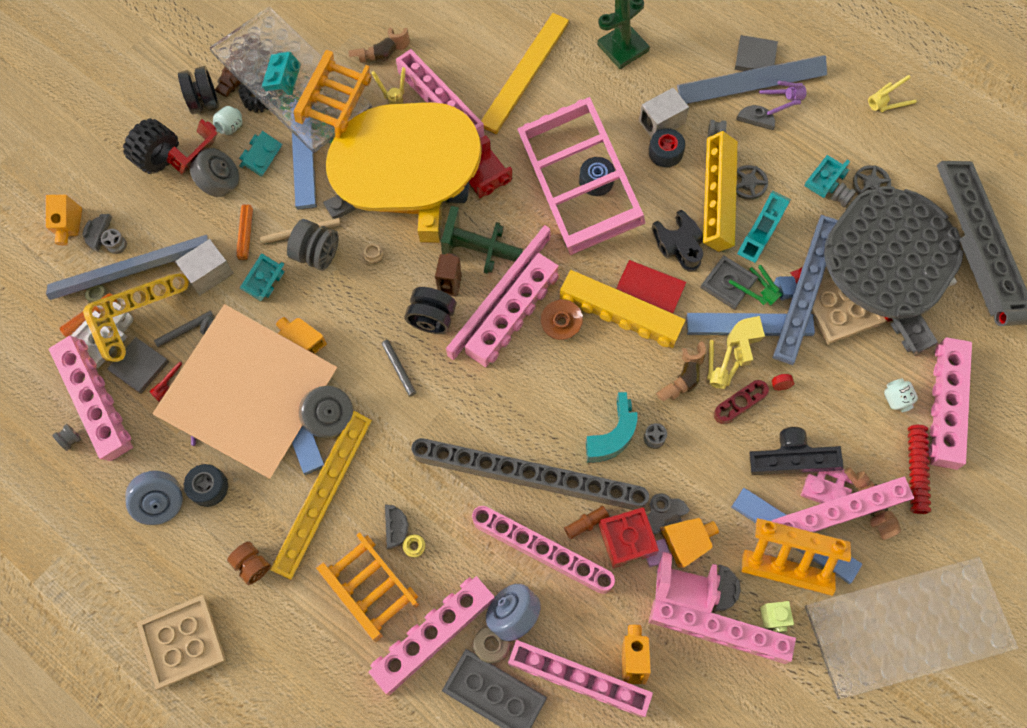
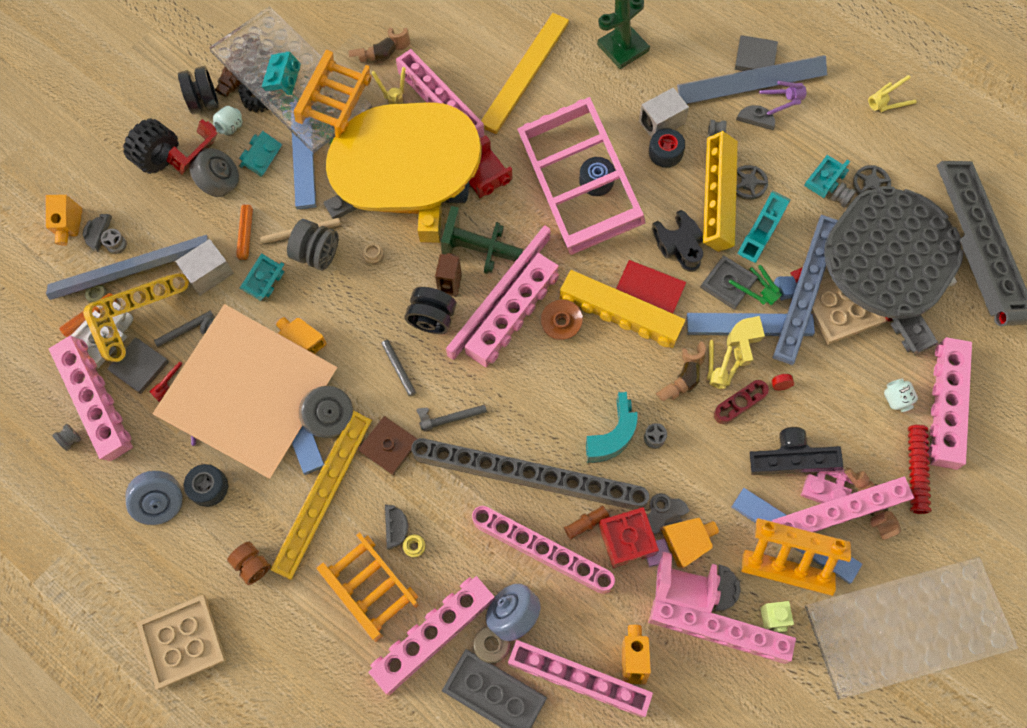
none -> reddish brown plate [358,416,417,476]
none -> dark grey piece [416,404,487,431]

